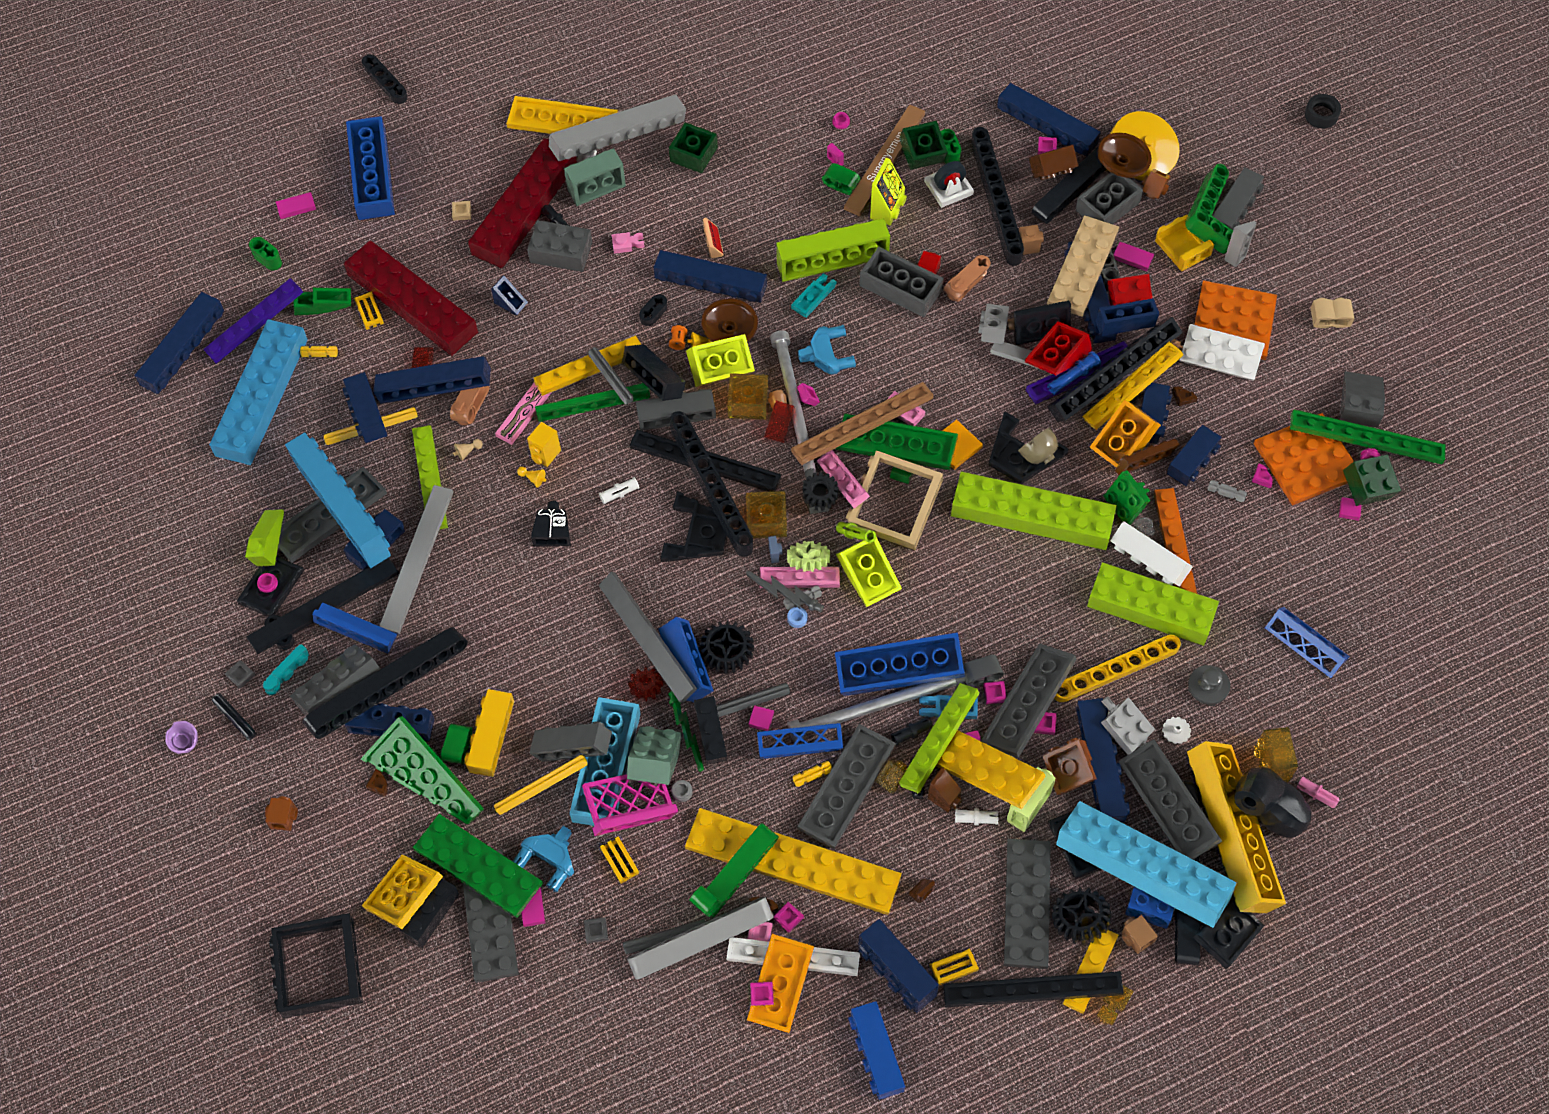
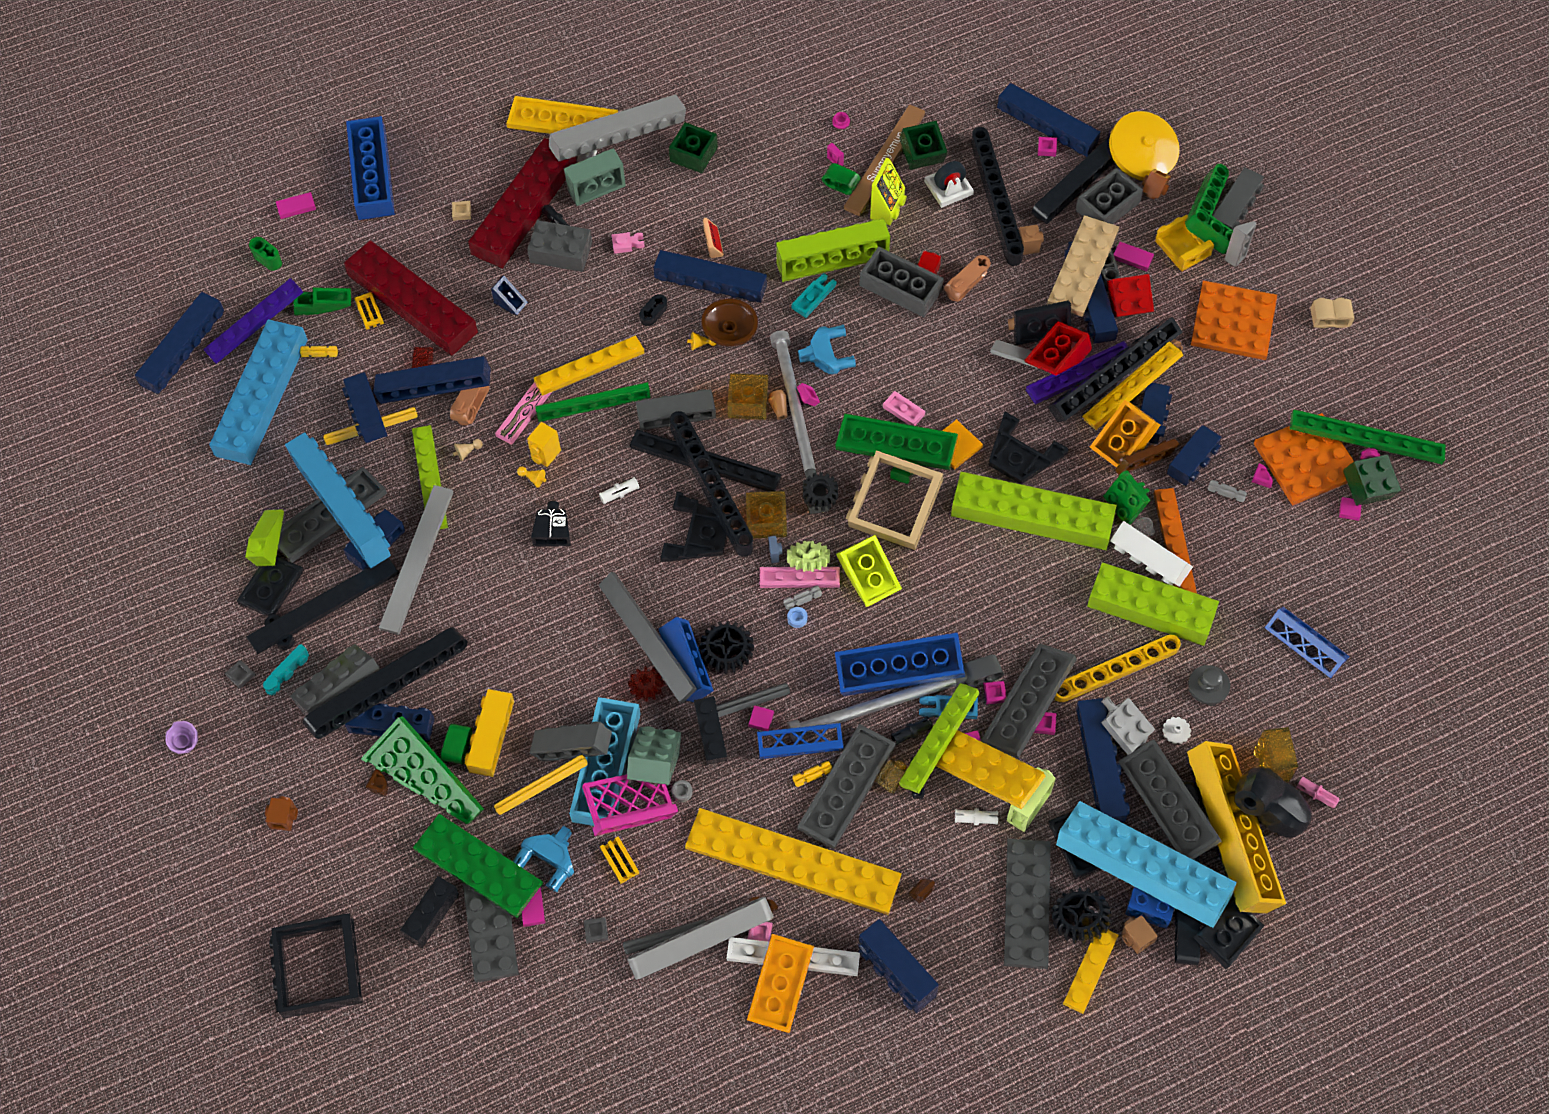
black axle [211,693,257,741] -> none
dark pink plate [257,573,278,593] -> none
blue fence [312,602,397,654] -> none
black beam [362,54,408,104] -> none
yellow plate [362,855,443,929] -> none
dark grey axle [588,347,633,405] -> none
black brick [622,344,685,401] -> none
green piece [668,691,704,772] -> none
orange bush [669,325,688,350] -> none
neon yellow slope [686,334,755,387] -> none
green beam [689,823,779,919] -> none
dark grey piece [746,571,824,613] -> none
dark pink tile [750,982,774,1006] -> none
clear red plate [764,400,795,443] -> none
dark pink tile [773,902,804,933] -> none
medium nougat tile [791,382,933,465] -> none
bright pink tile [817,450,870,508] -> none
lime pin [836,521,876,543] -> none
blue brick [848,1001,905,1100] -> none
reddish brown slope [928,768,962,813] -> none
yellow tile [929,949,979,986] -> none
green beam [940,129,961,164] -> none
black tile [943,971,1124,1008] -> none
light grey brick [978,304,1009,344] -> none
dark tan cylinder [1018,427,1058,464] -> none
reddish brown brick [1028,145,1079,180] -> none
dark orange plate [1042,738,1097,795] -> none
blue pin [1047,351,1101,395] -> none
dark blue brick [1095,298,1160,336] -> none
clear yellow plate [1097,985,1134,1025] -> none
reddish brown dish [1098,133,1152,178] -> none
reddish brown tile [1172,386,1198,406] -> none
white plate [1179,324,1265,381] -> none
black tyre [1305,94,1341,129] -> none
dark grey slope [1339,371,1385,428] -> none

